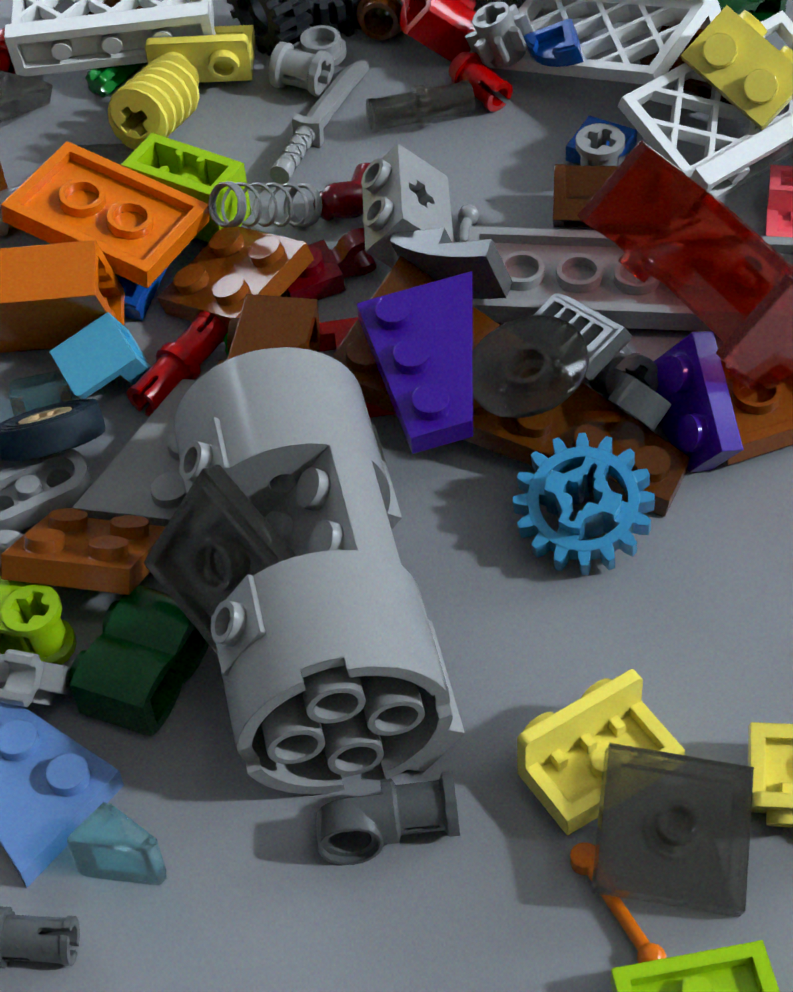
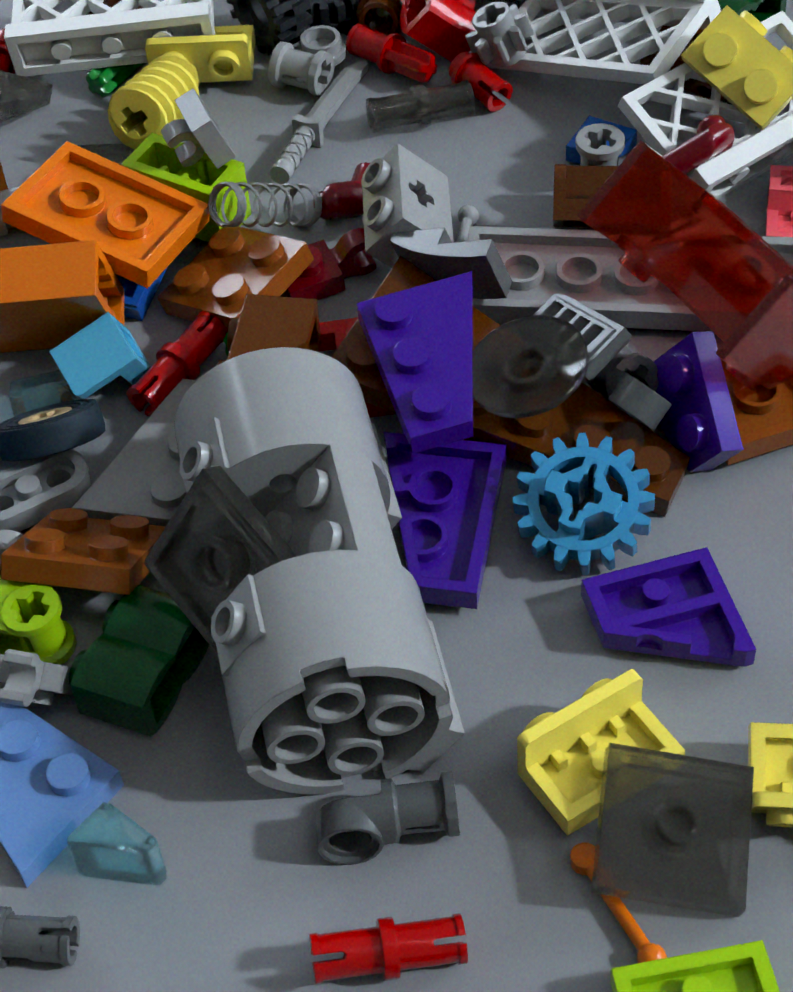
blue tile [523,18,584,67] -> none
none -> light grey tile [161,88,236,169]
none -> red pin [309,913,468,984]
none -> red axle [346,23,438,83]
none -> dark purple wing [383,432,507,609]
none -> dark purple wing [581,547,757,667]
none -> dark red arm [662,115,735,180]

